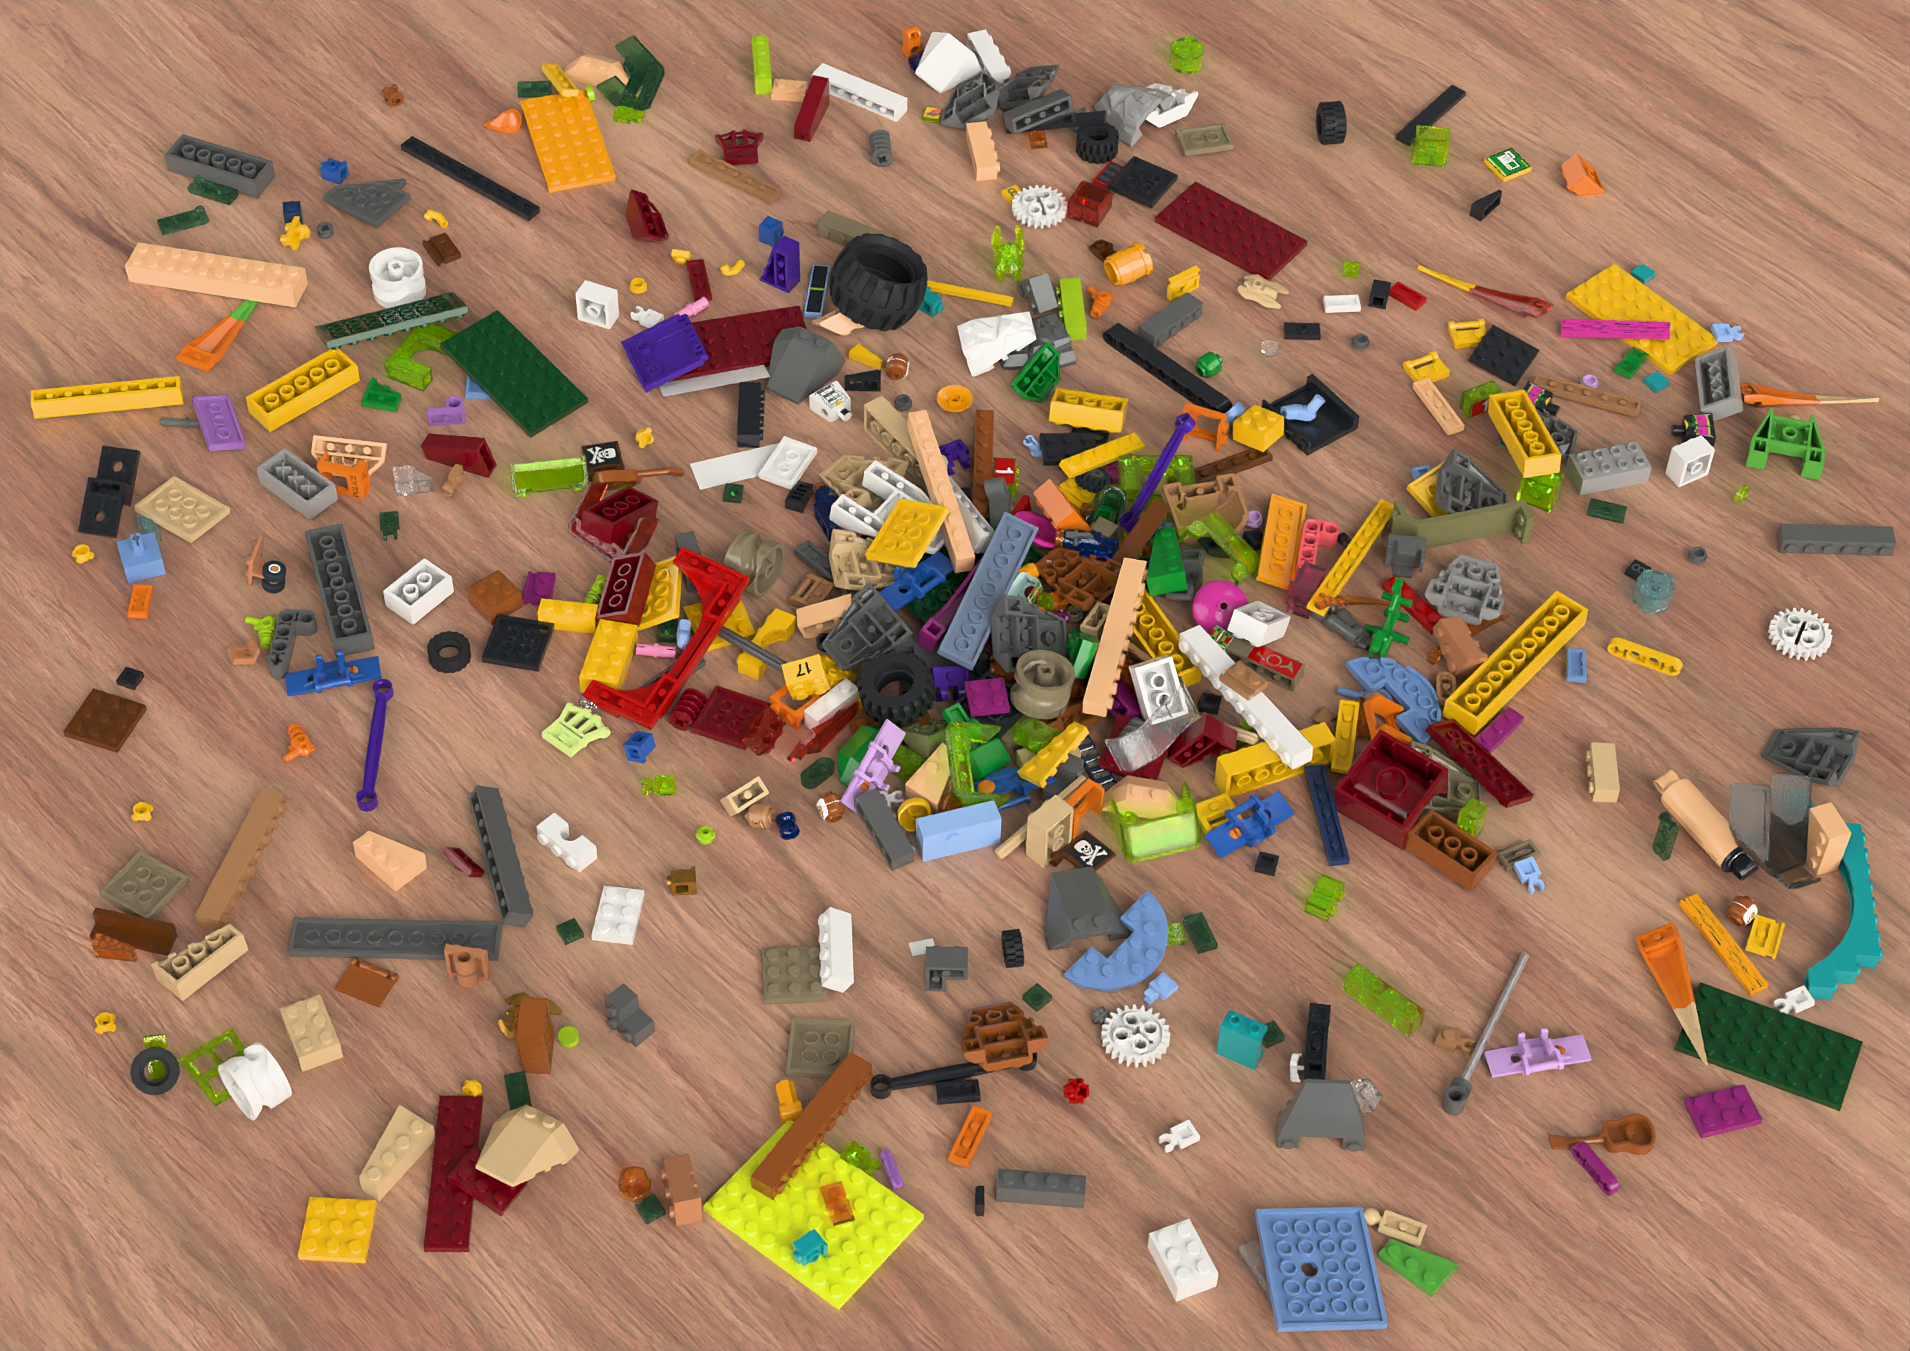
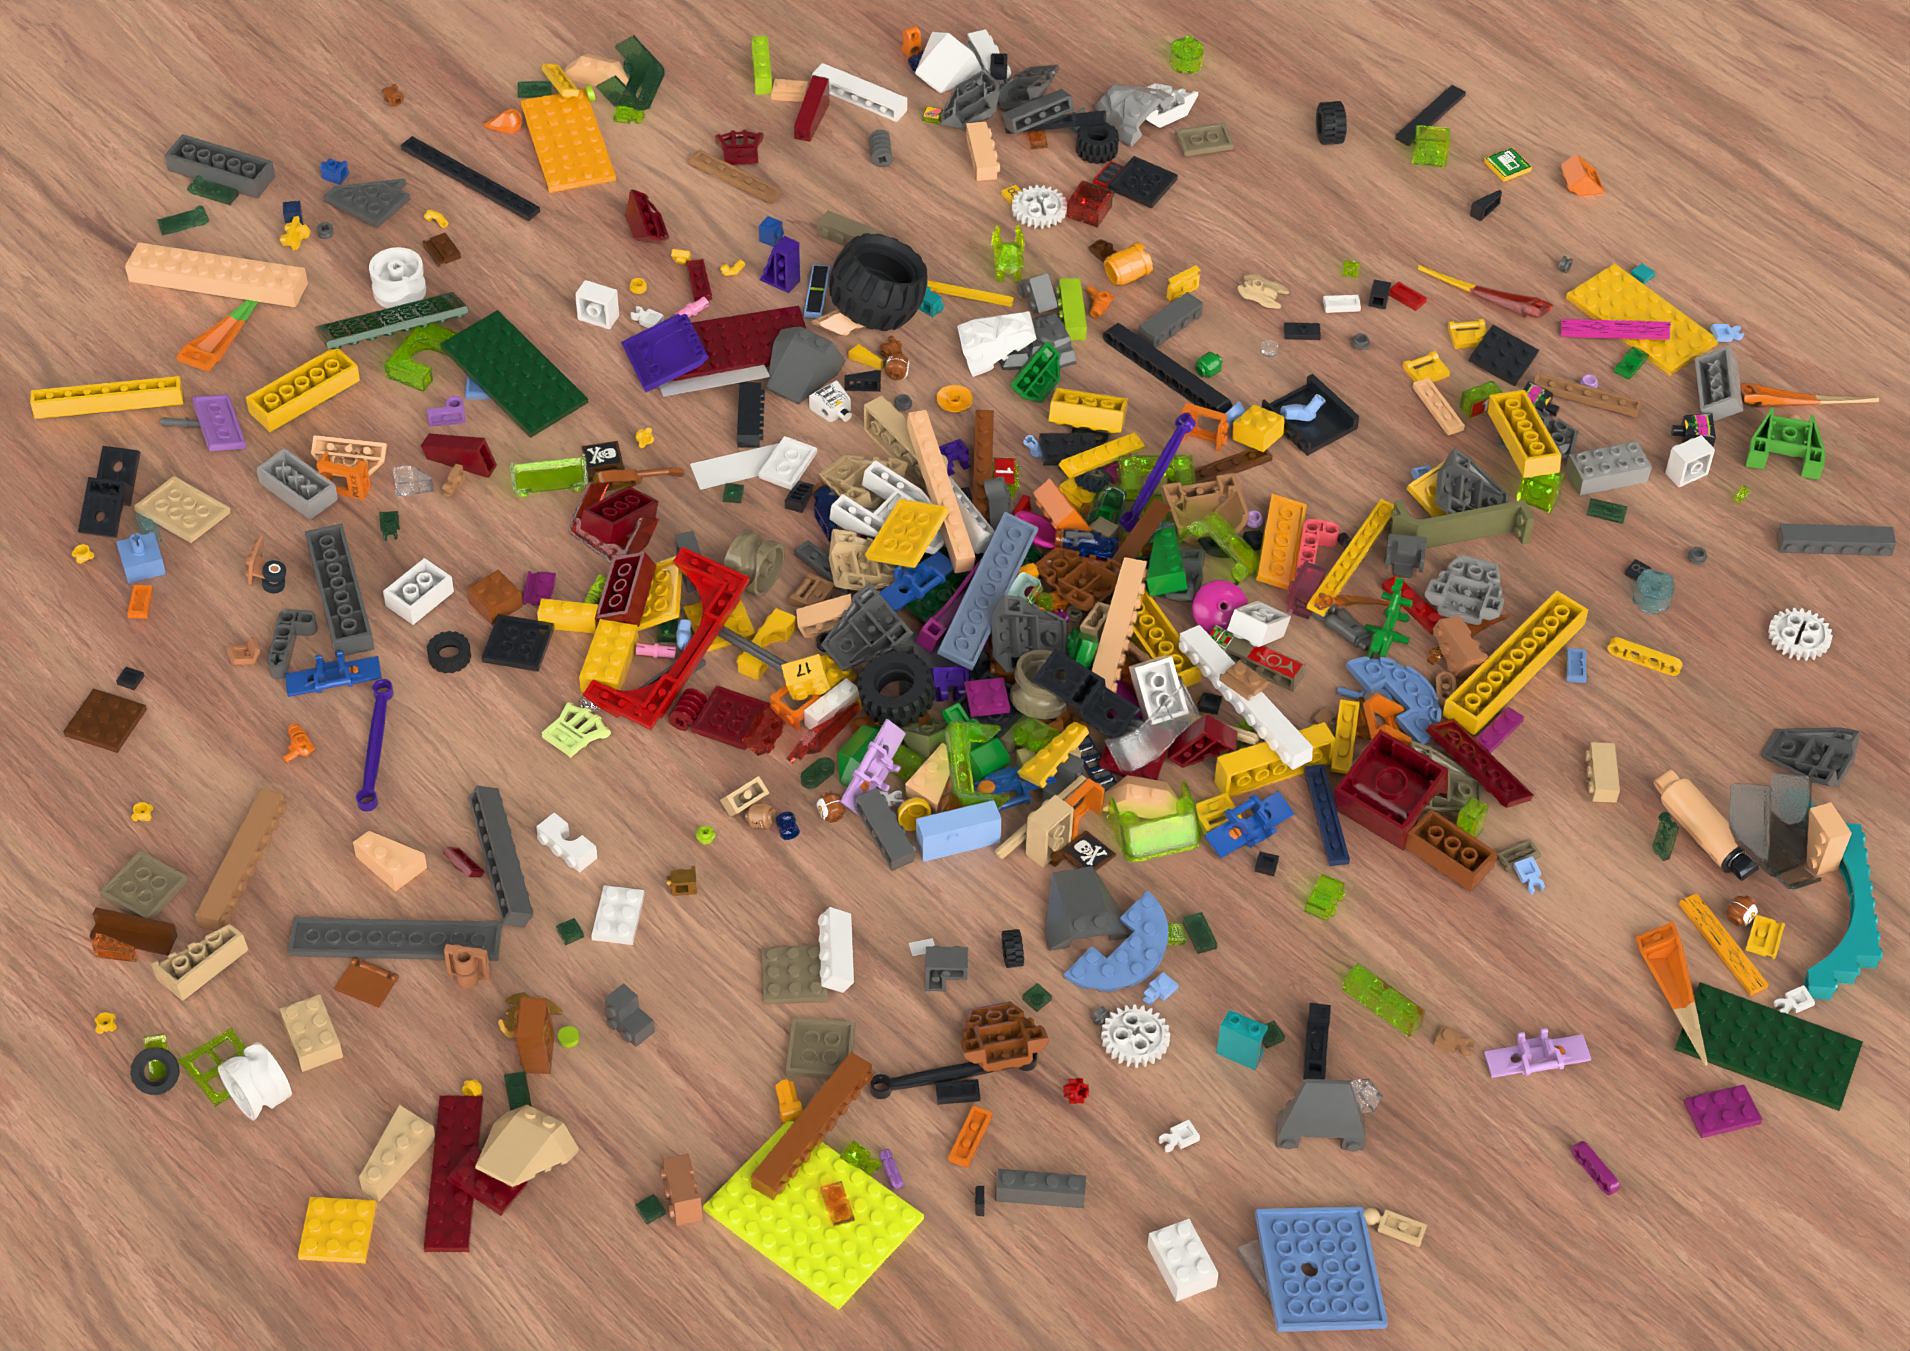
lime piece [245,615,278,649] -> none
green wing [361,377,402,412] -> none
clear orange hair [618,1166,651,1202] -> none
blue brick [623,731,656,763] -> none
clear neon green plate [641,775,676,796] -> none
teal brick [792,1229,828,1267] -> none
dark red plate [1155,181,1308,281] -> none
white piece [1290,1053,1304,1083] -> none
bright green wing [1377,1239,1458,1297] -> none
flat silver piece [1443,952,1529,1115] -> none
dark orange piece [1548,1113,1656,1155] -> none
teal tile [1643,371,1670,393] -> none
none -> dark orange brick [880,336,902,359]
none -> black slope [990,53,1008,80]
none -> black bracket [1033,649,1139,742]
none -> dark grey bush [1558,256,1573,273]

